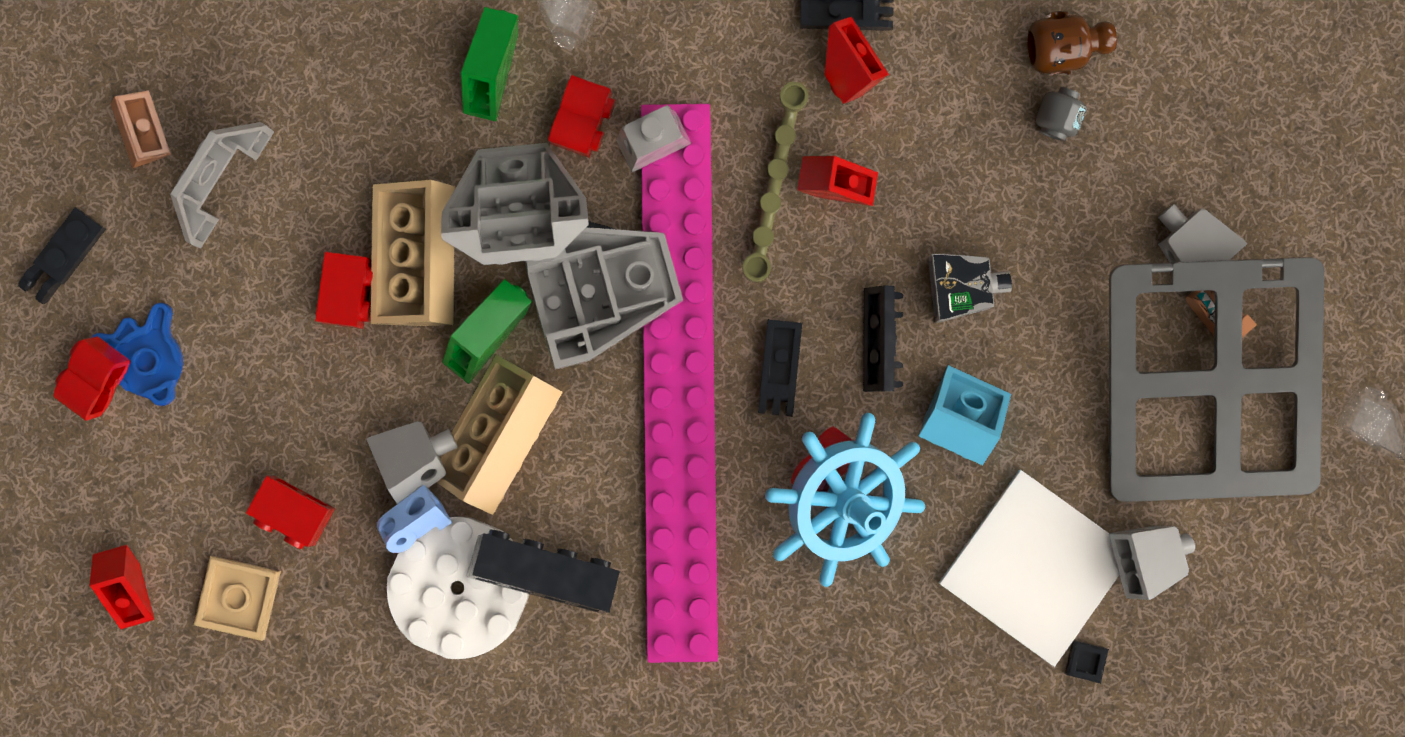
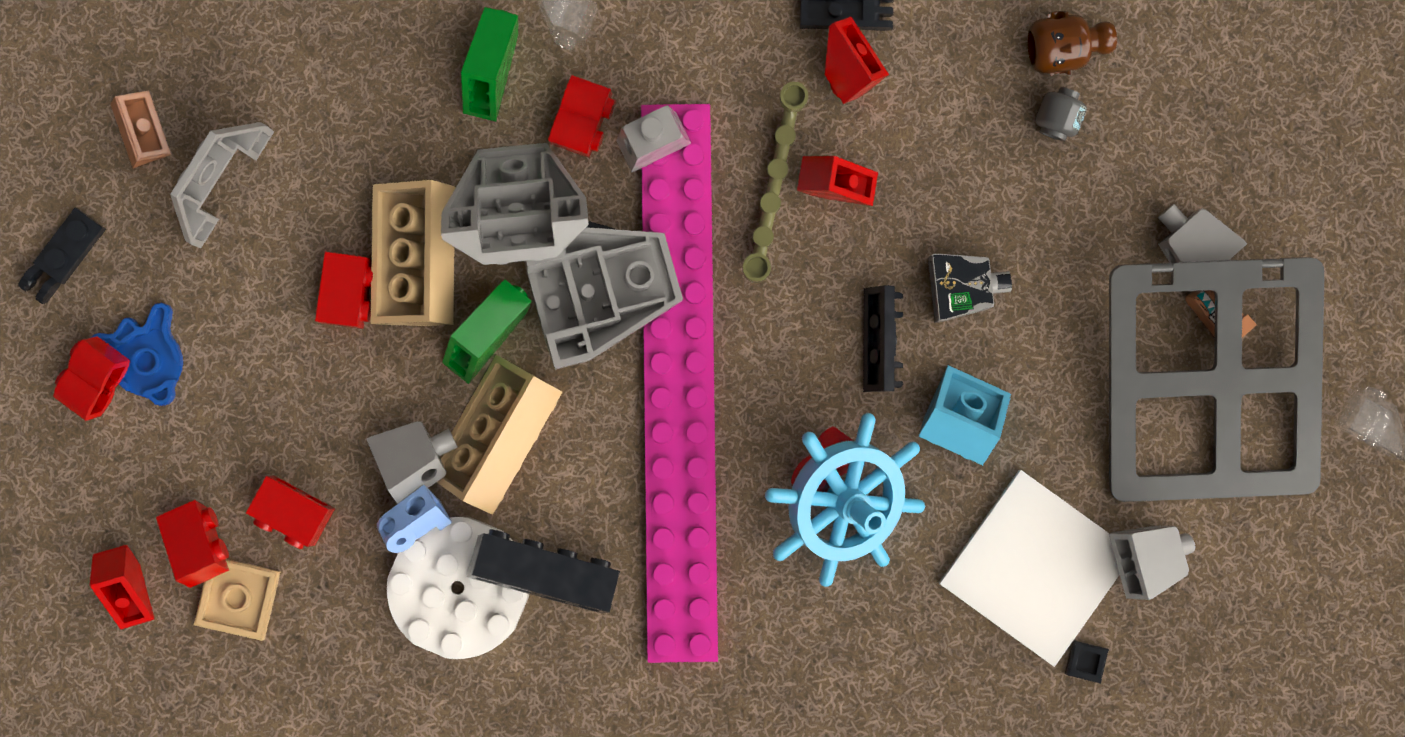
black hinge [758,319,802,417] -> none
none -> red brick [156,500,229,588]

